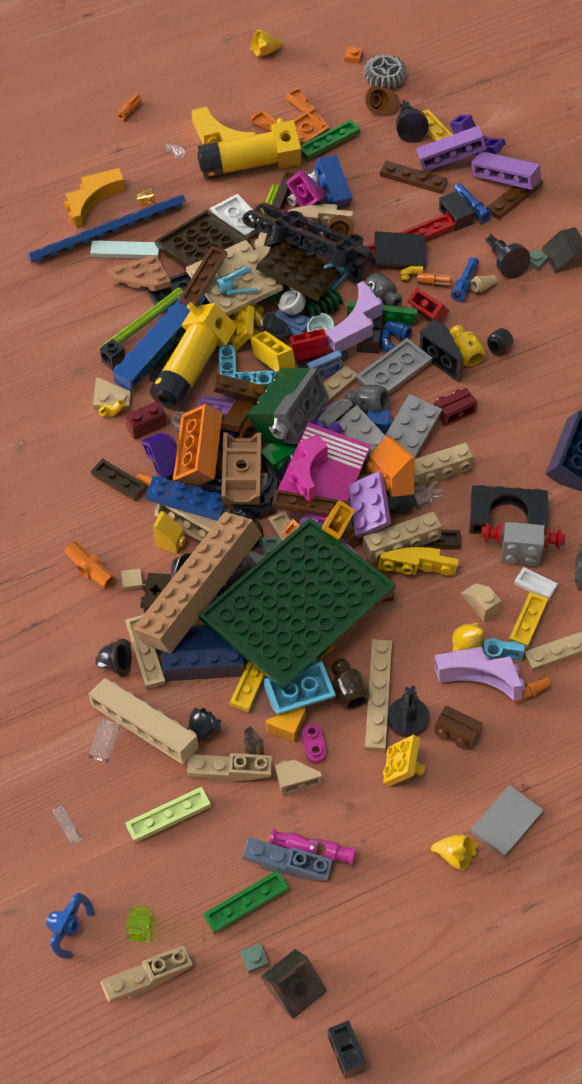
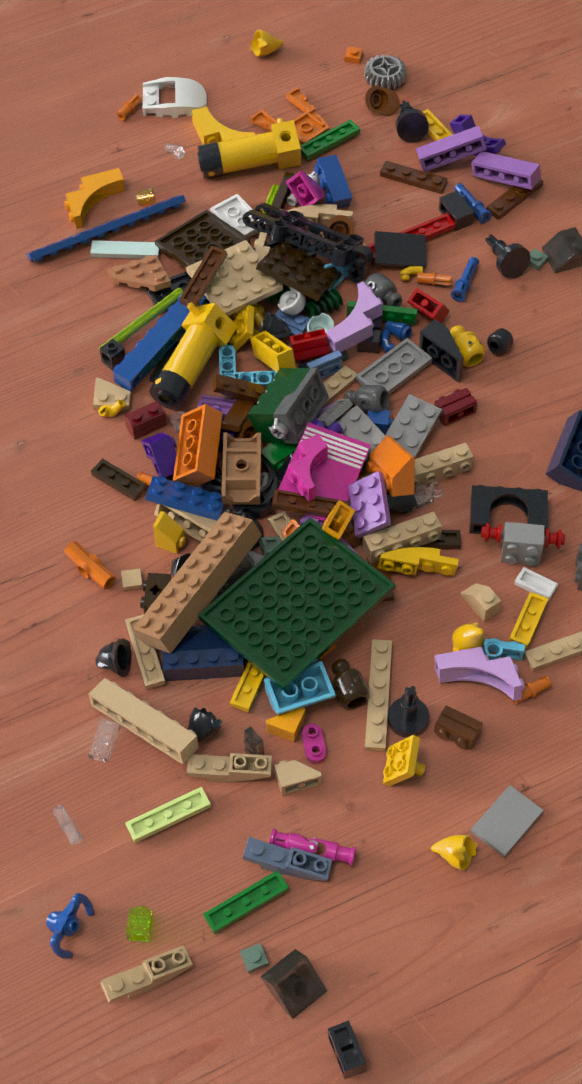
medium azure plant [217,266,258,296] -> none
tan cone [470,275,497,293] -> none
none -> white slope [142,77,207,118]

